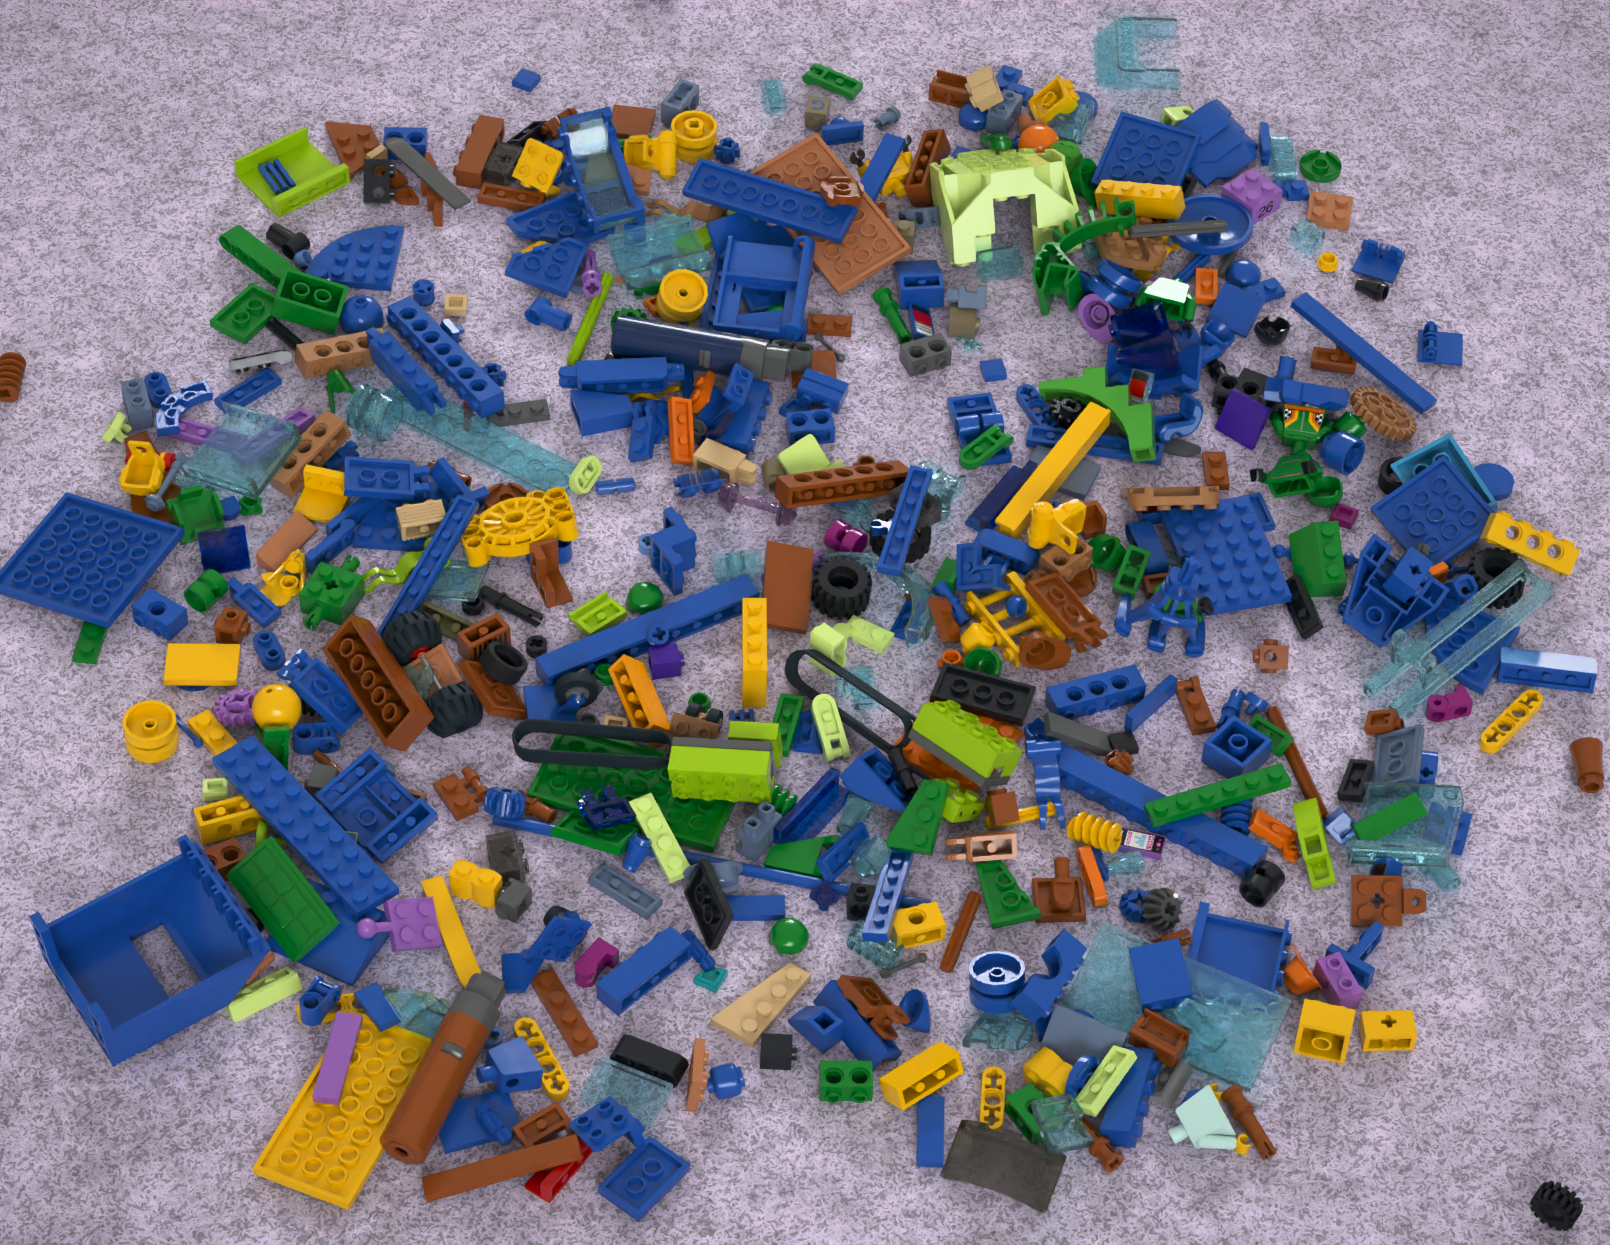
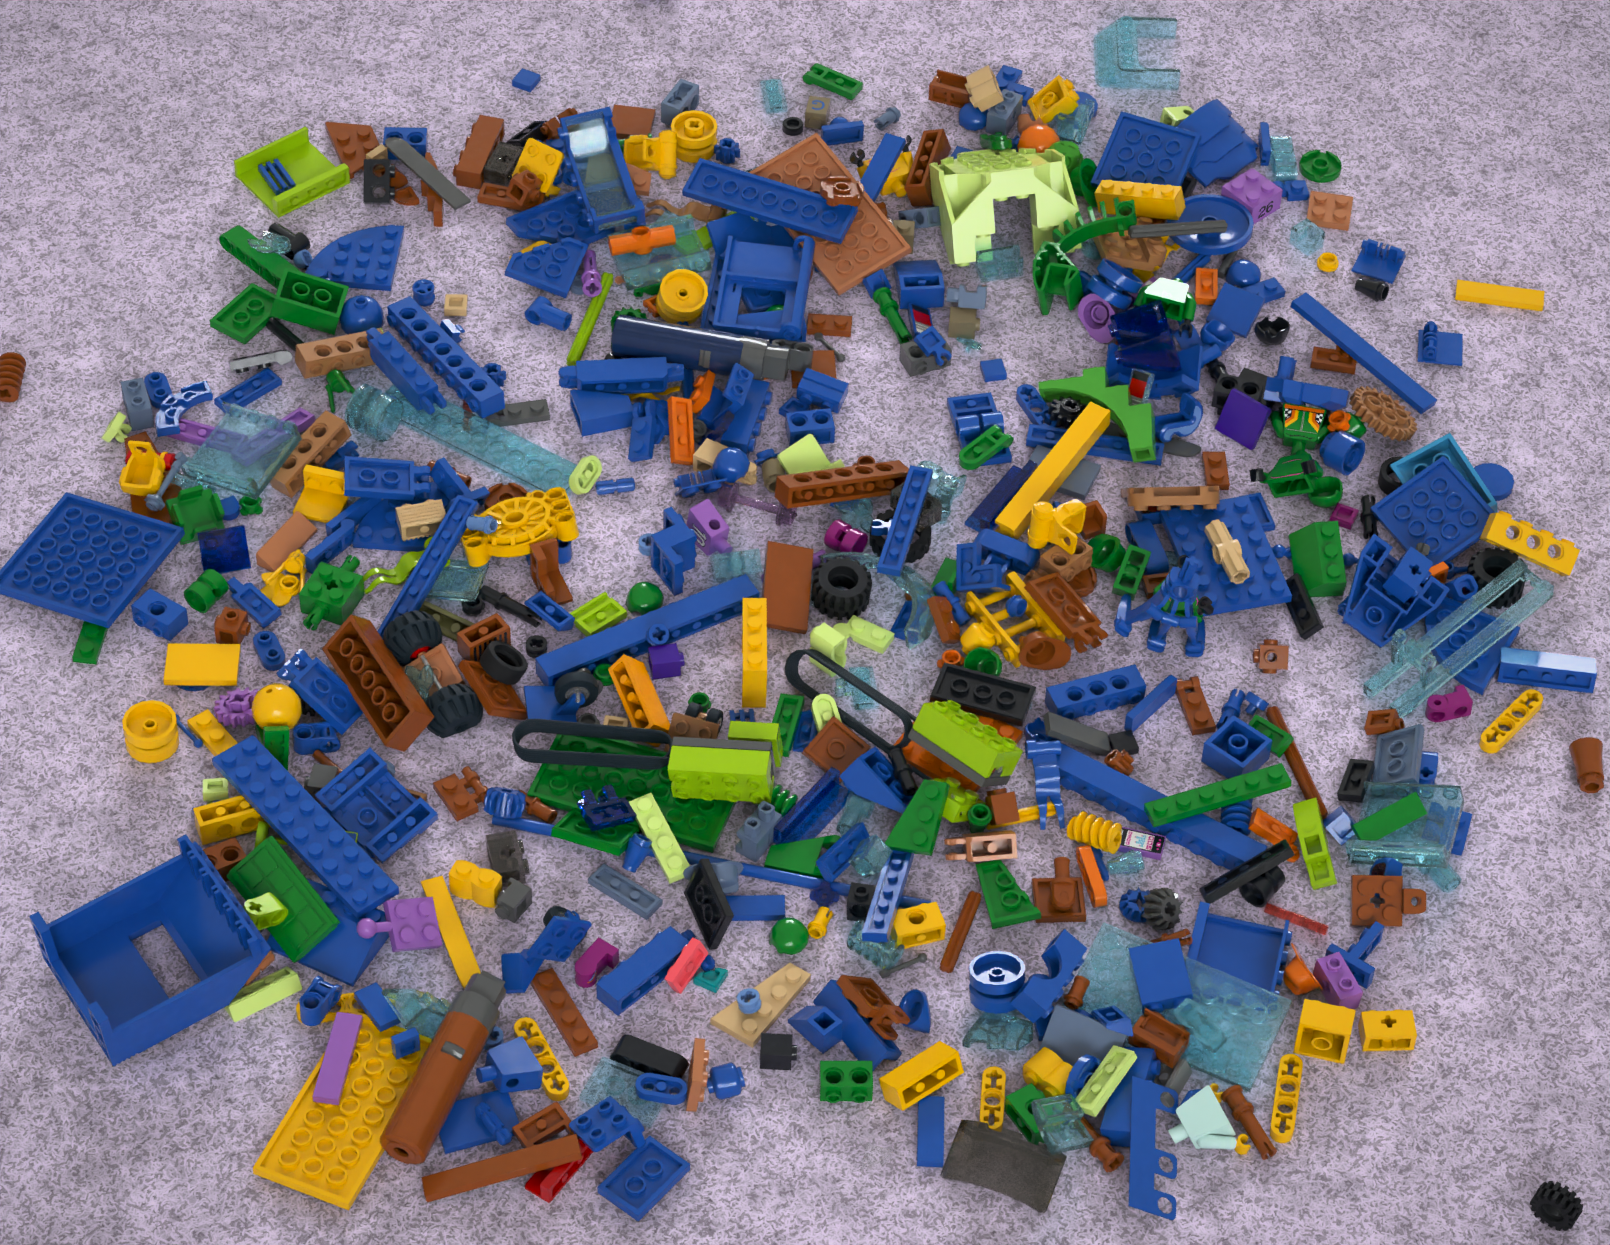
none -> lime piece [243,892,288,931]
none -> clear light blue plate [248,230,291,254]
none -> blue tile [391,1027,420,1060]
none -> medium blue pin [466,515,498,534]
none -> dark orange brick [505,169,543,207]
none -> blue slope [524,591,575,632]
none -> orange piece [608,225,676,256]
none -> blue plate [635,1073,687,1105]
none -> coral plate [664,937,709,994]
none -> medium lavender torso [686,499,733,557]
none -> blue hair [712,447,750,483]
none -> medium blue bush [737,988,762,1014]
none -> blue plate [754,449,779,466]
none -> black tile [782,117,804,136]
none -> dark orange tile [802,716,871,784]
none -> yellow pin [807,906,833,939]
none -> blue plate [863,269,892,299]
none -> blue plate [914,325,952,366]
none -> green cone [968,803,992,833]
none -> dark orange pin [1064,976,1090,1010]
none -> blue slope [1091,1005,1133,1037]
none -> blue piece [1128,1076,1179,1220]
none -> black tile [1199,839,1295,904]
none -> tan piece [1204,519,1250,584]
none -> clear red piece [1264,903,1329,935]
none -> yellow beam [1269,1054,1303,1143]
none -> orange plate [1327,410,1351,432]
none -> black pin [1360,495,1378,539]
none -> yellow tile [1455,280,1544,311]

